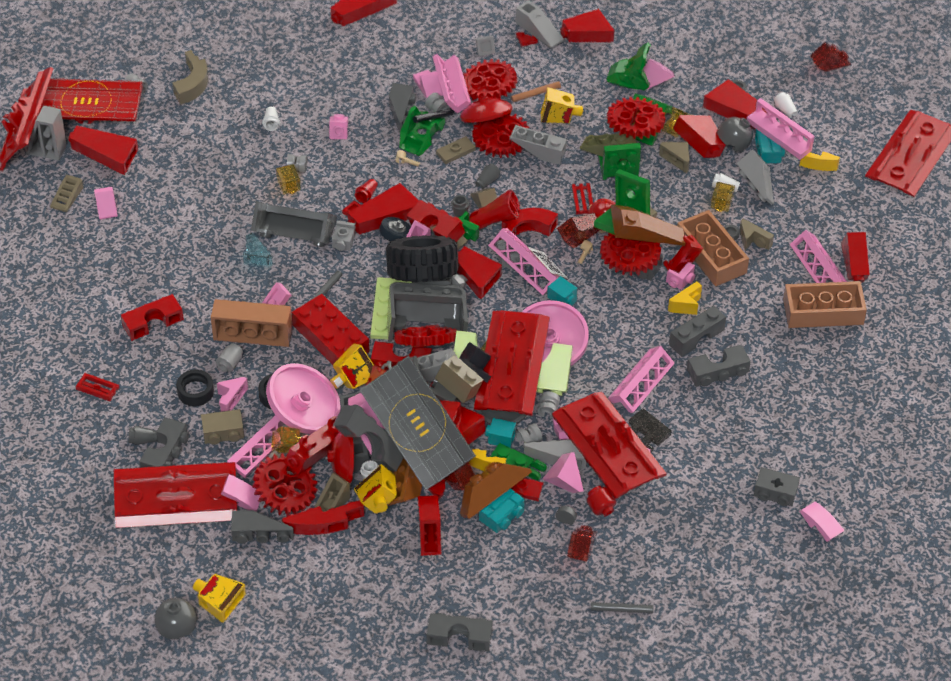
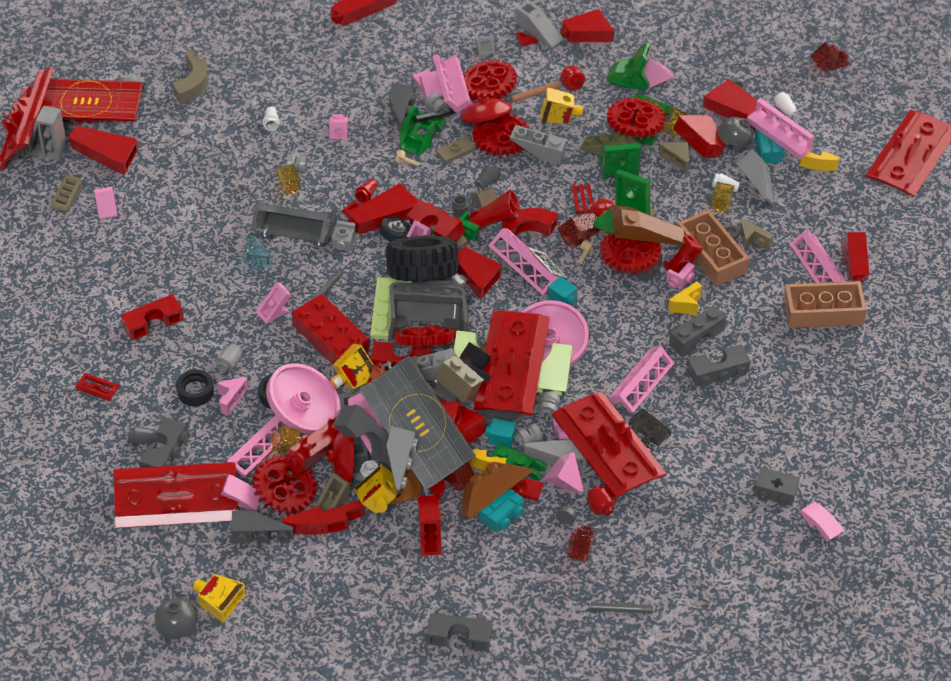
dark tan brick [201,409,244,445] -> none
nougat brick [211,299,293,347] -> none
none -> light grey slope [386,426,418,494]
none -> red head [560,65,585,91]

